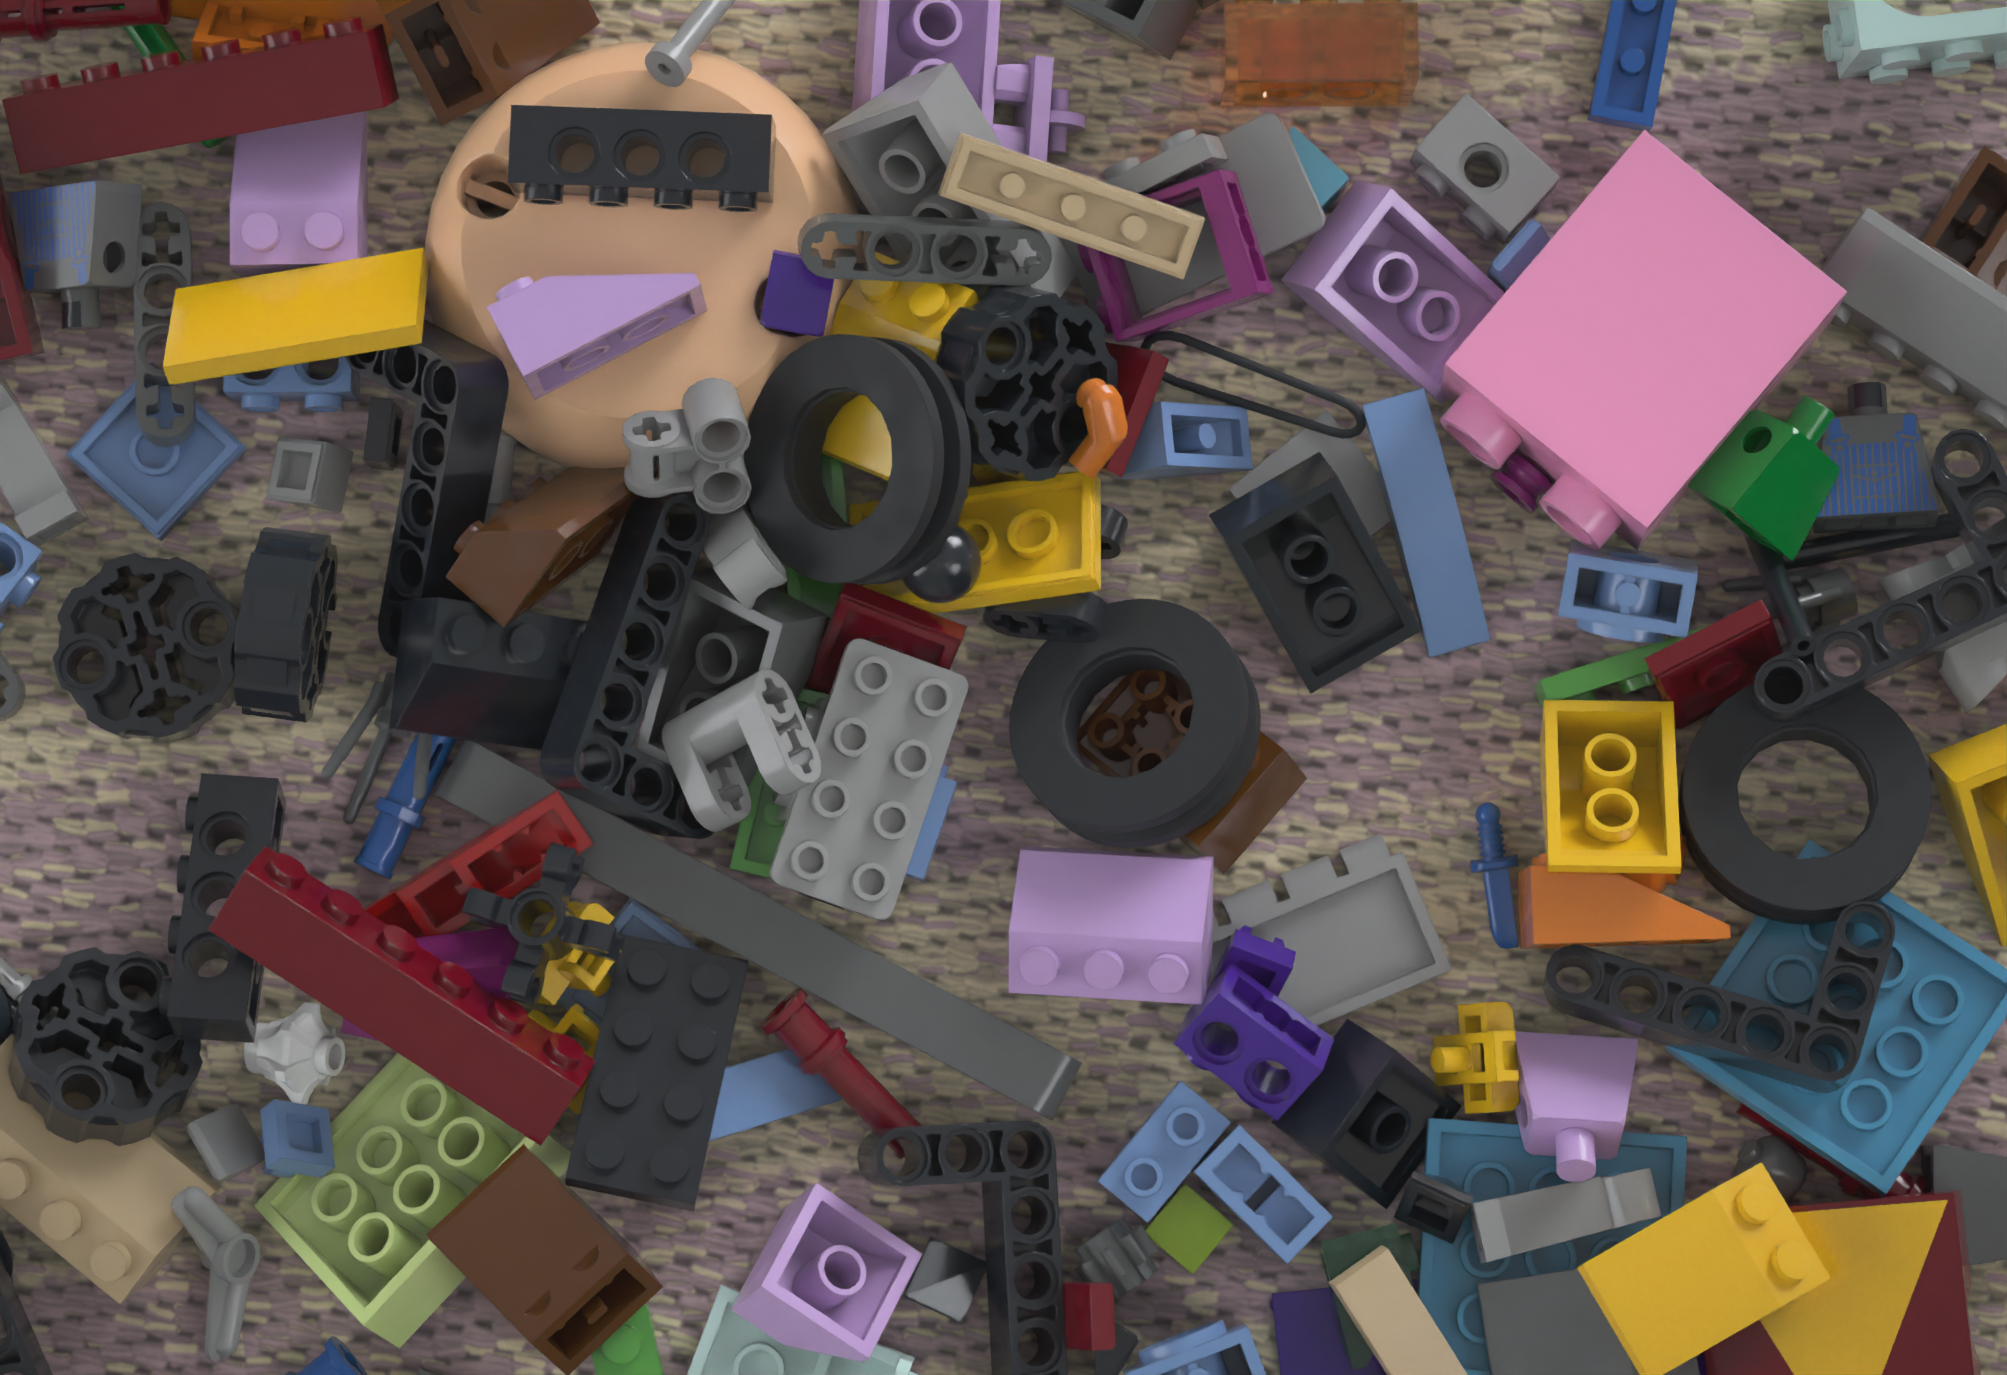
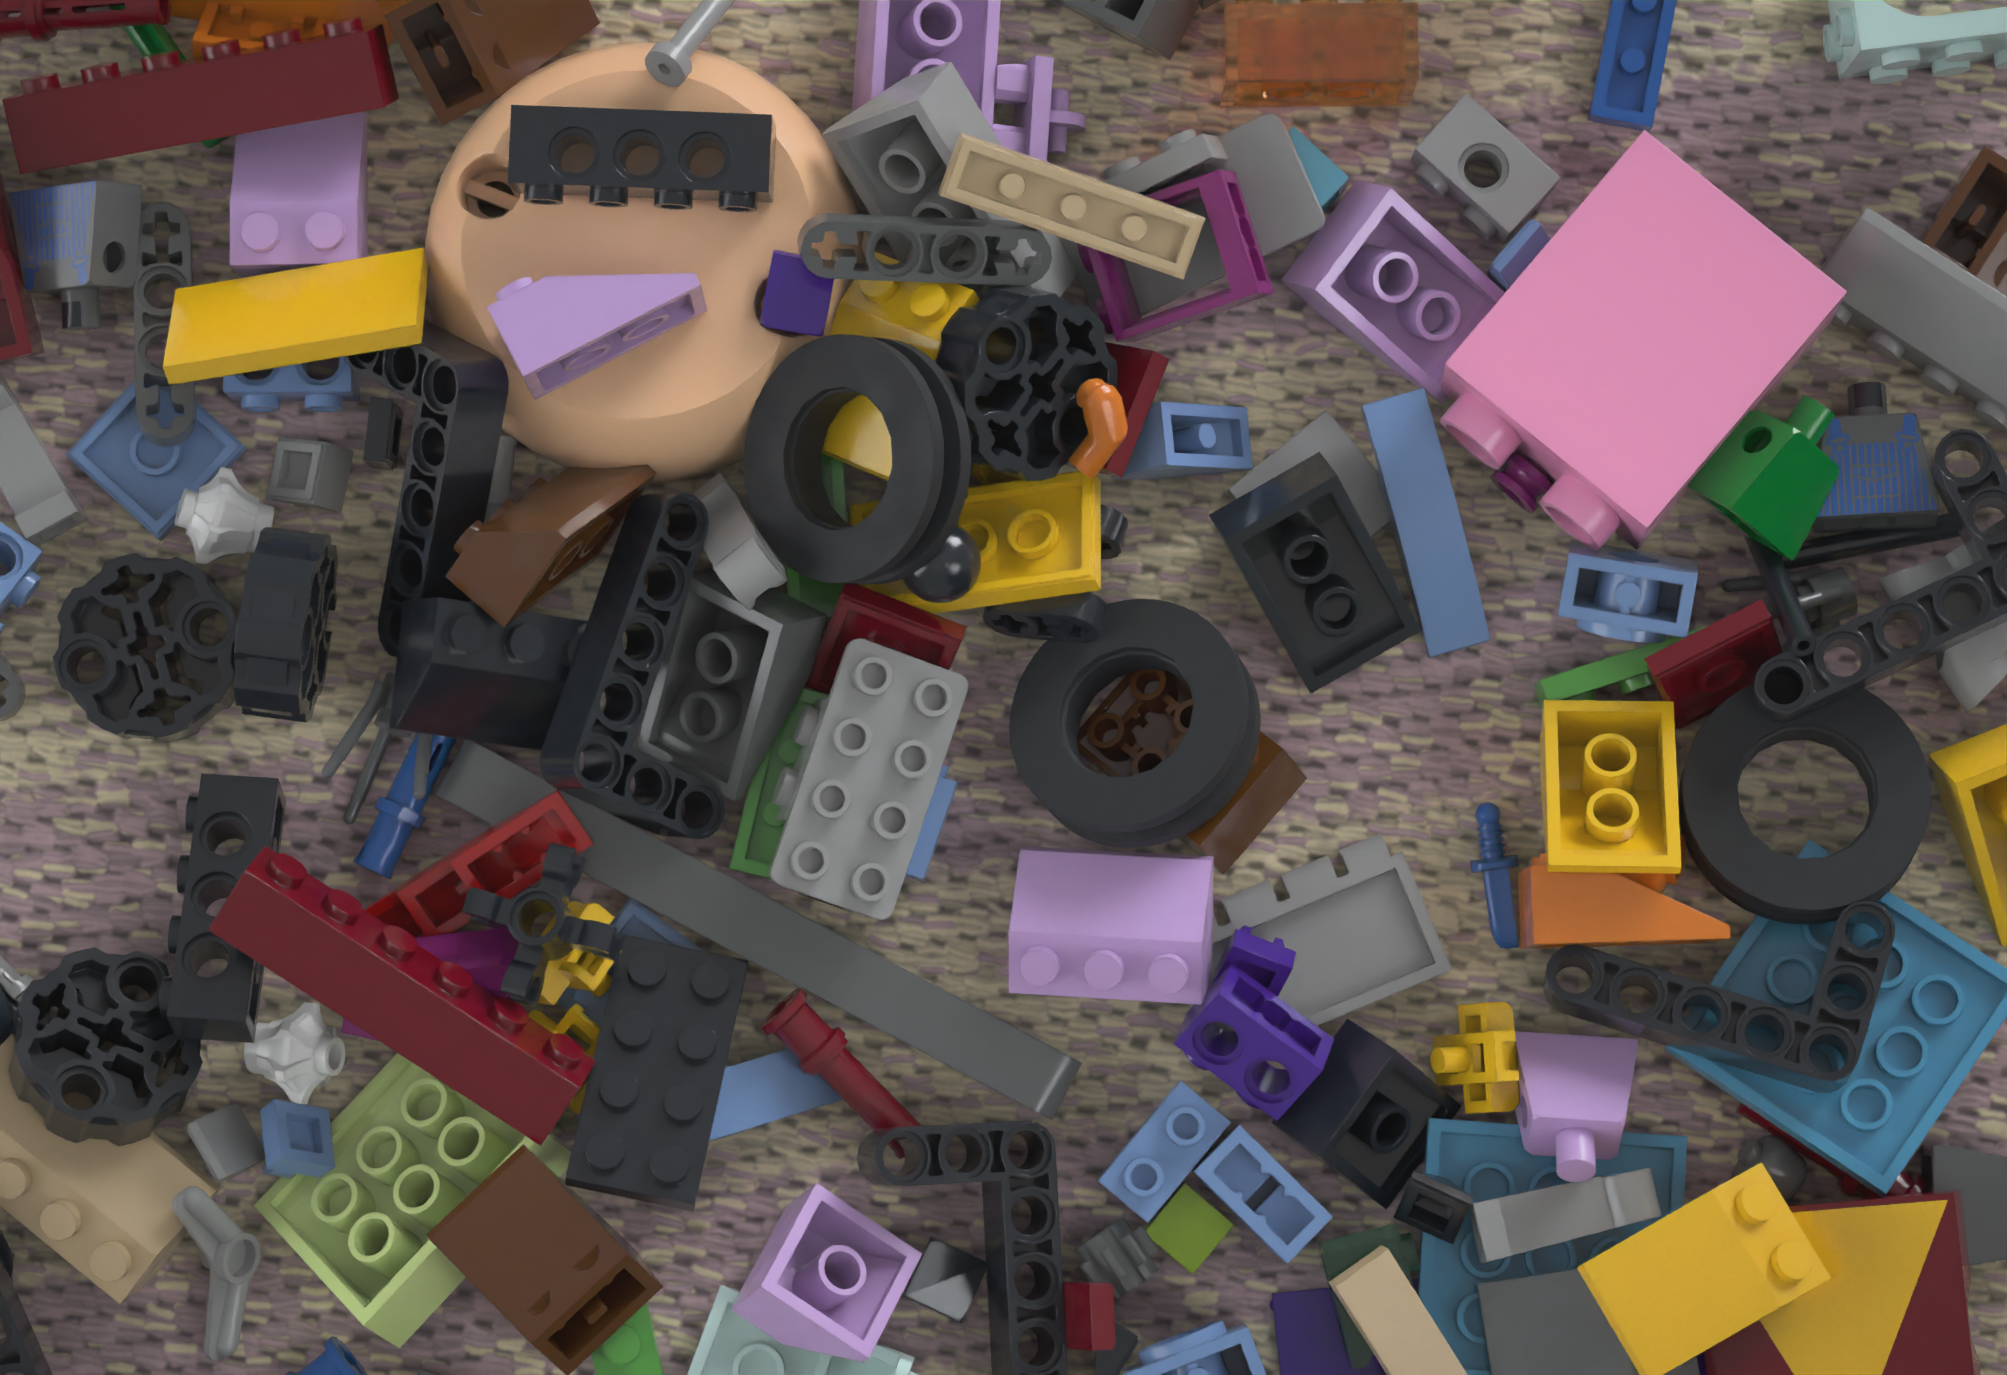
light grey piece [623,378,752,514] -> none
light grey connector [662,669,821,832] -> none
black piece [1140,331,1366,439] -> none
none -> white rock [175,466,274,566]

